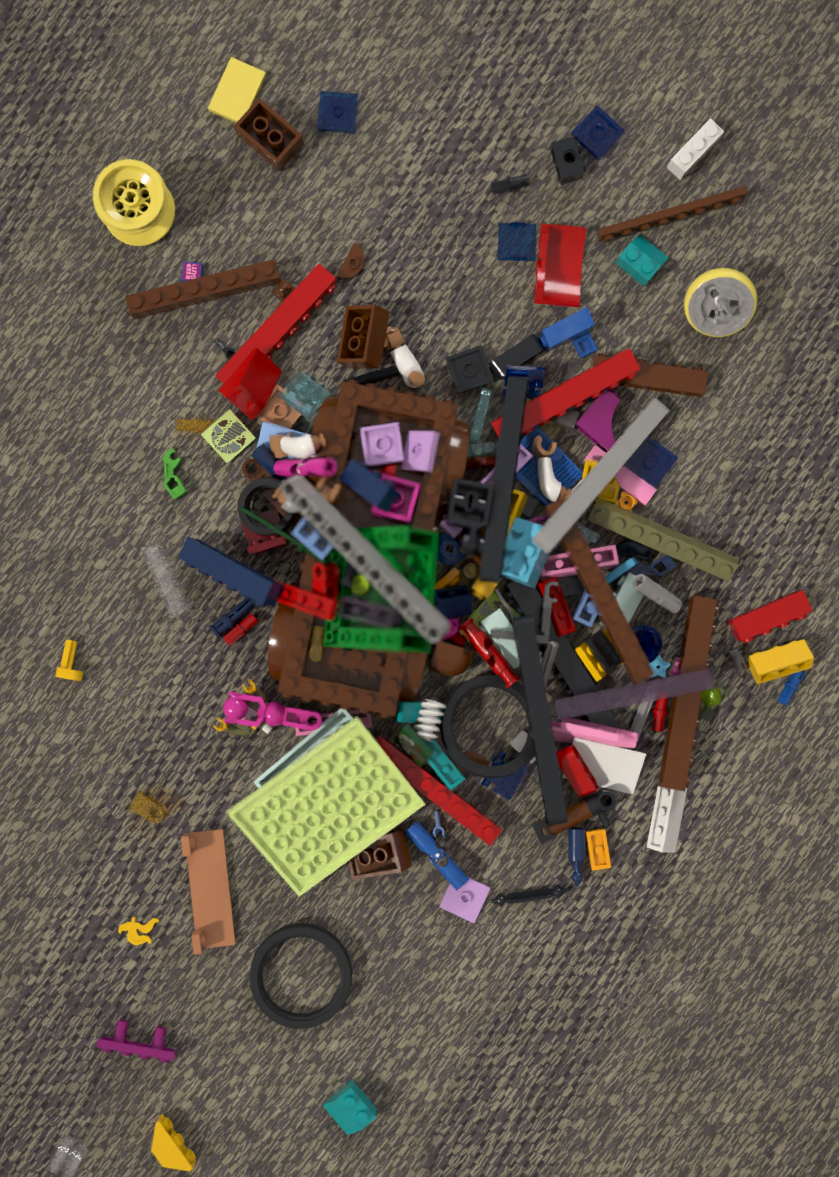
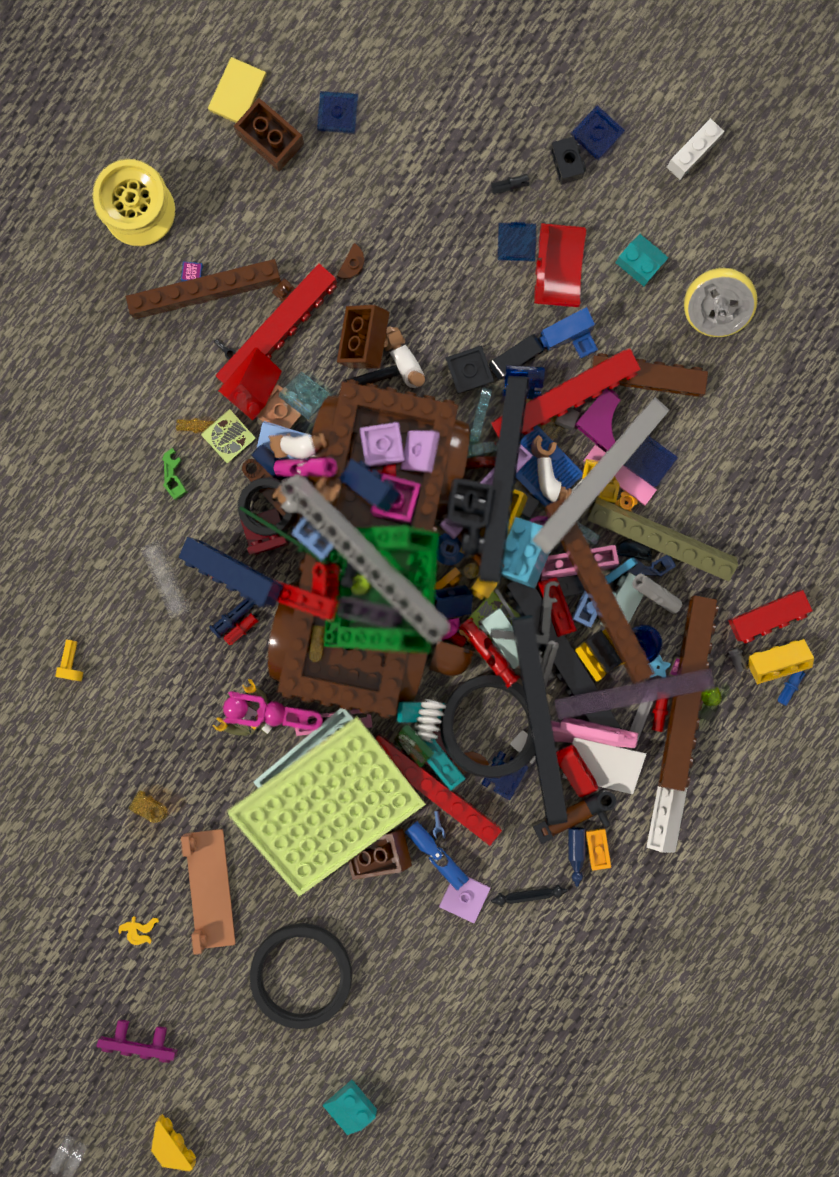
reddish brown plate [597,186,748,242] -> none

